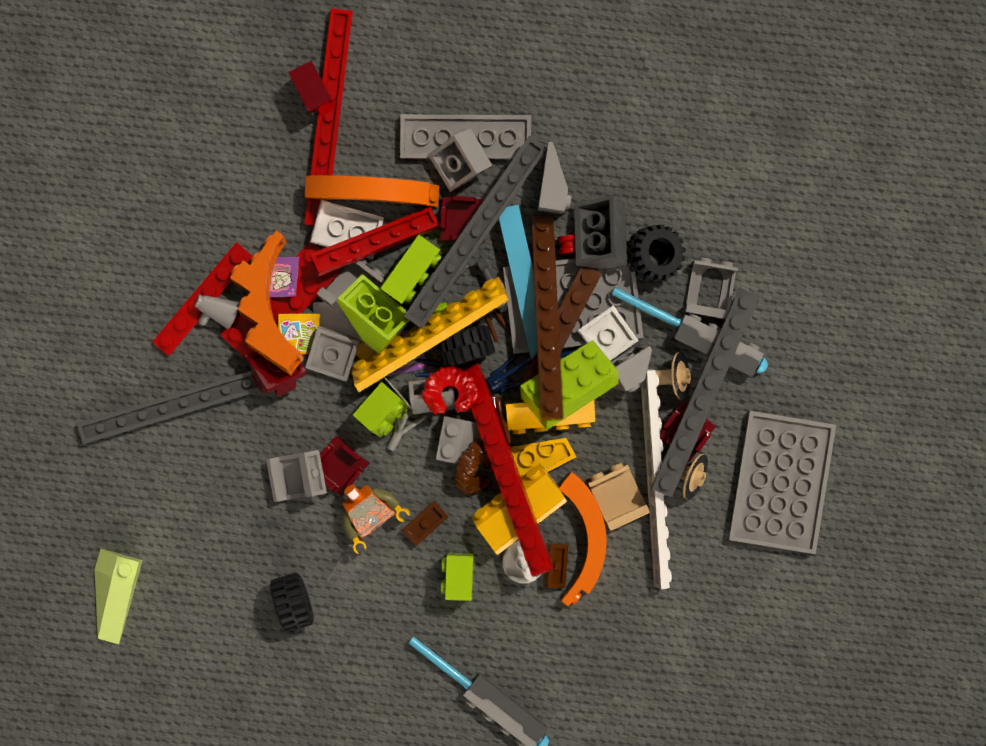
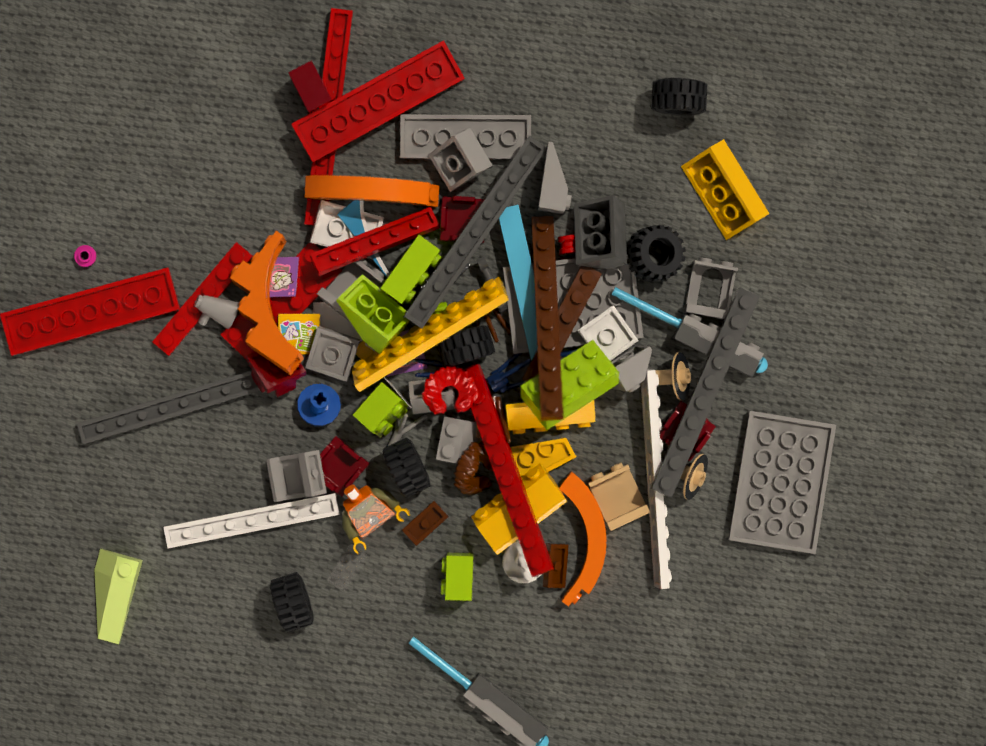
none -> red plate [0,267,180,356]
none -> dark pink plate [74,245,97,267]
none -> white plate [164,493,340,548]
none -> red plate [291,40,465,163]
none -> blue piece [297,384,341,426]
none -> dark azure sticker [337,200,390,278]
none -> black tyre [383,437,430,498]
none -> black tyre [651,78,707,115]
none -> yellow slope [681,139,770,240]

